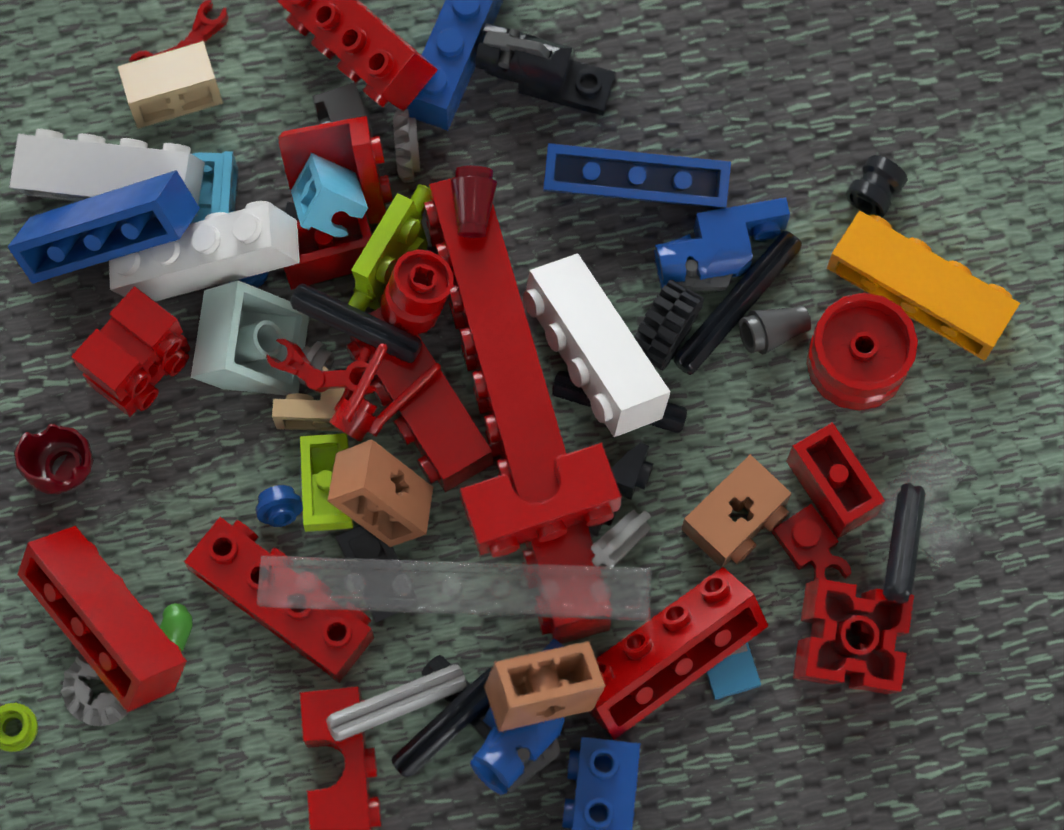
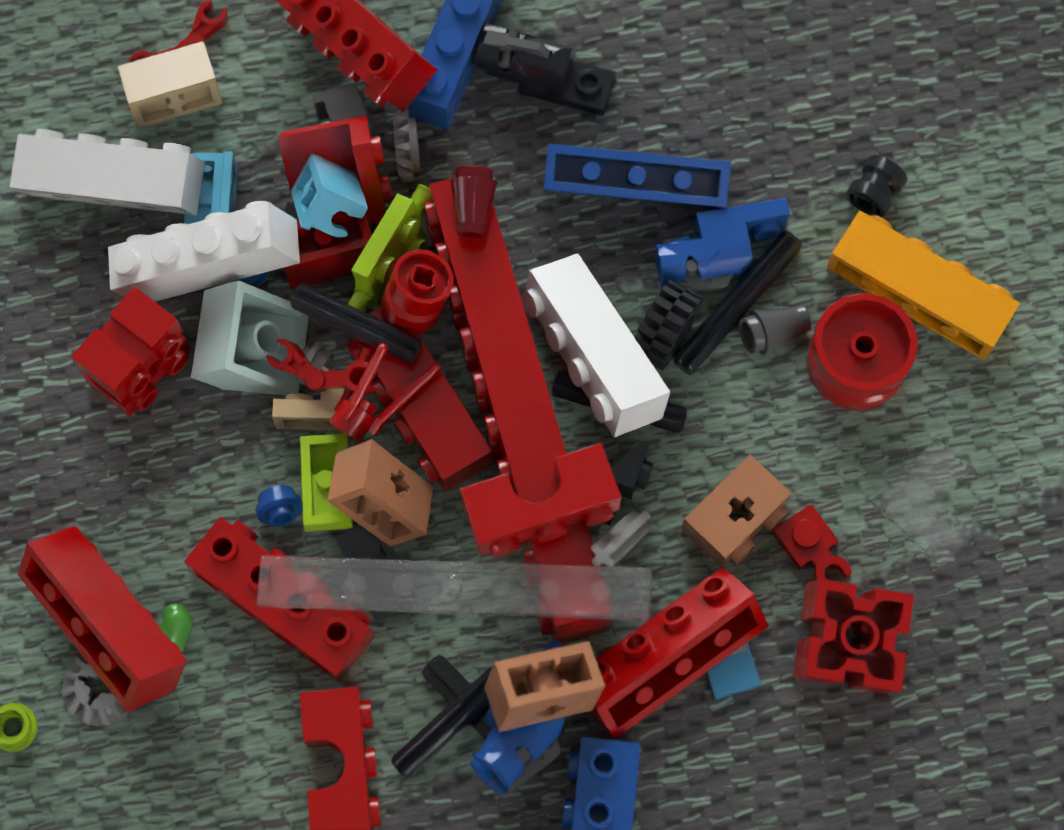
blue brick [8,170,200,284] -> none
dark red hair [14,423,94,494] -> none
light grey axle [327,664,467,741] -> none
red brick [786,422,885,539] -> none
black axle [883,483,926,604] -> none

